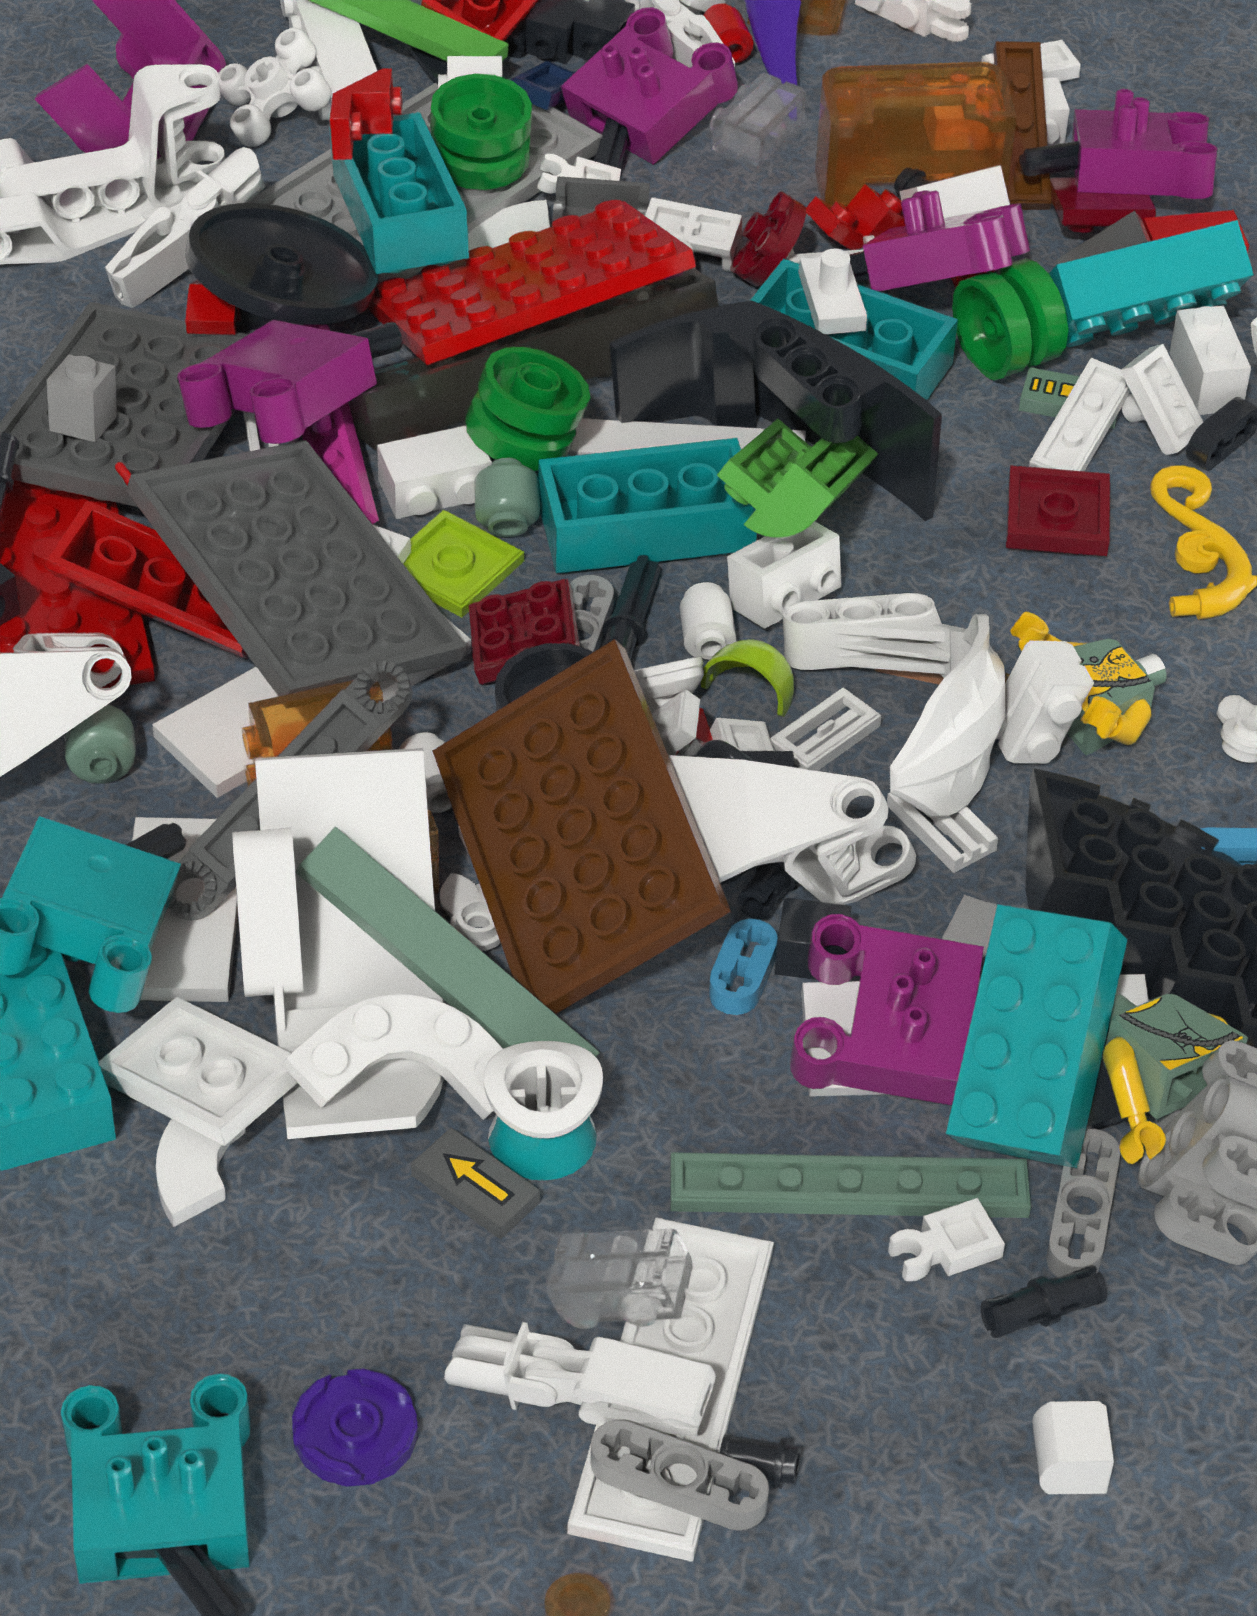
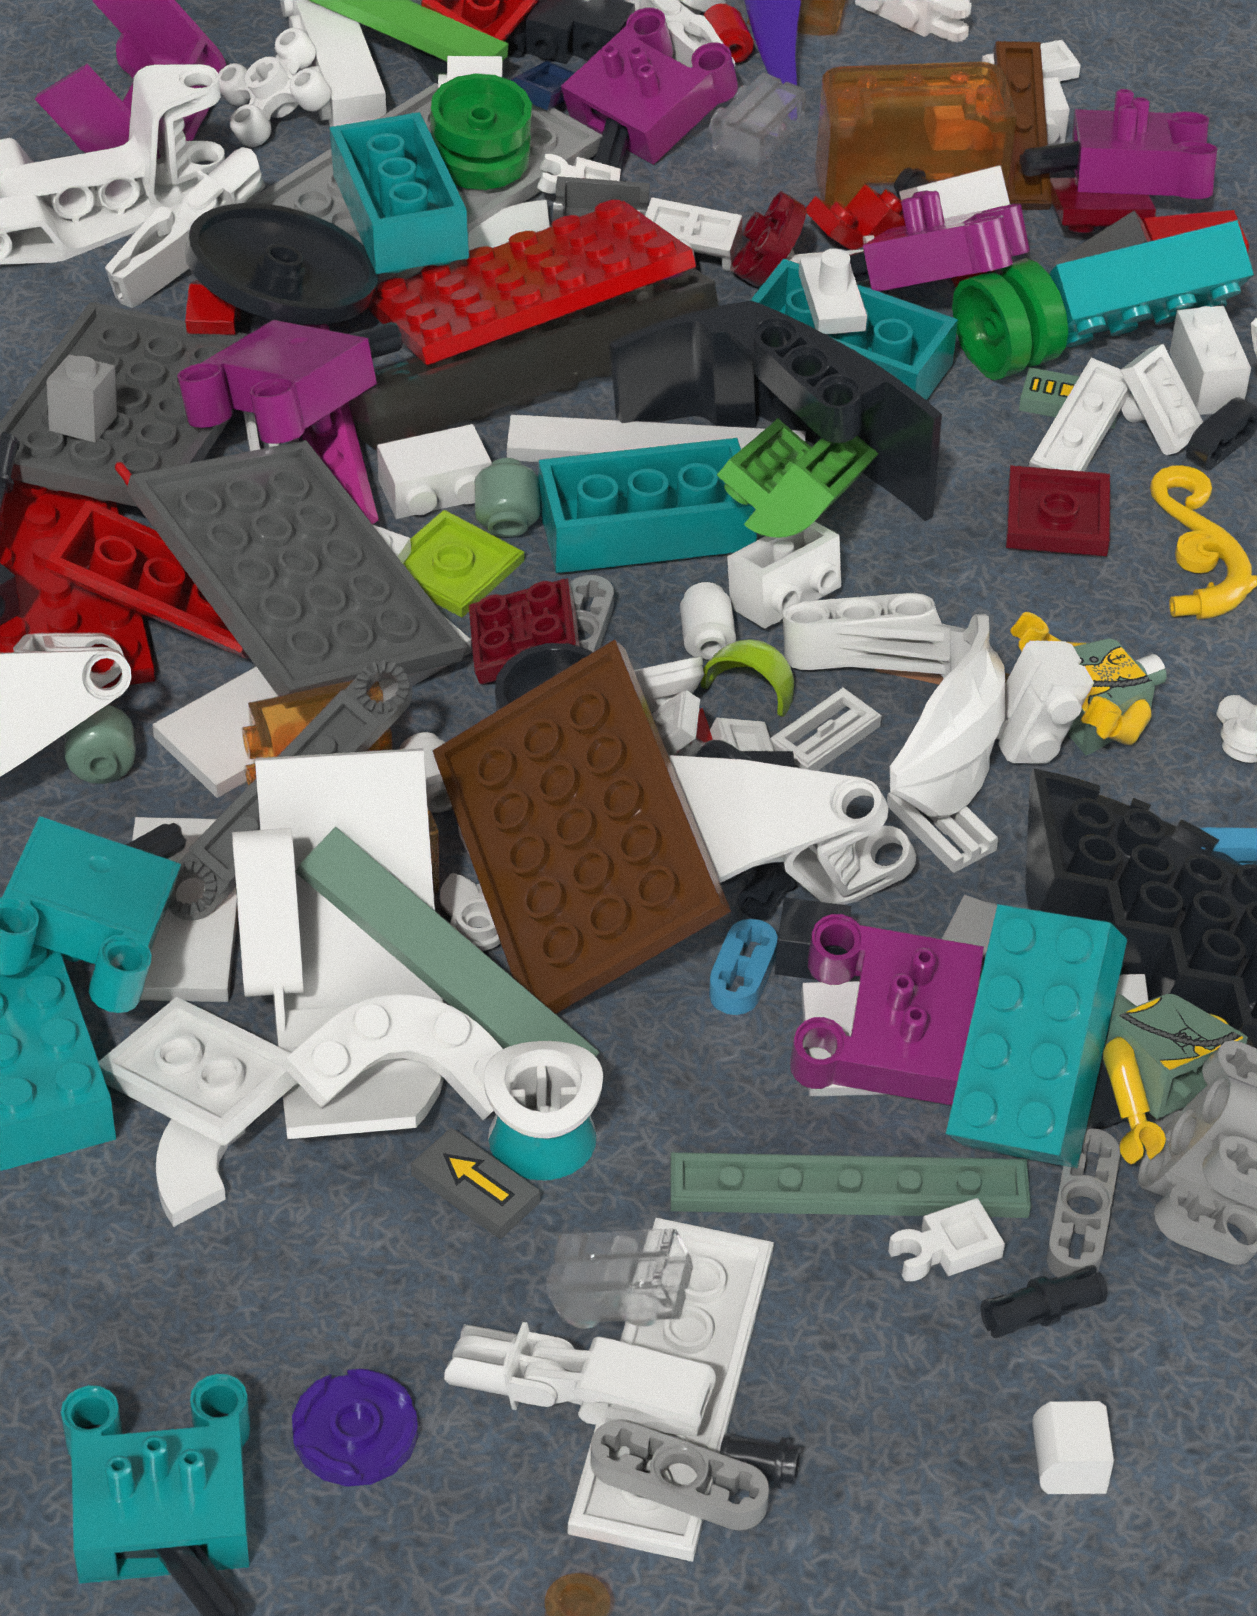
red slope [330,68,403,160] -> none
green wheel [465,347,591,471] -> none
black axle [602,555,660,660] -> none

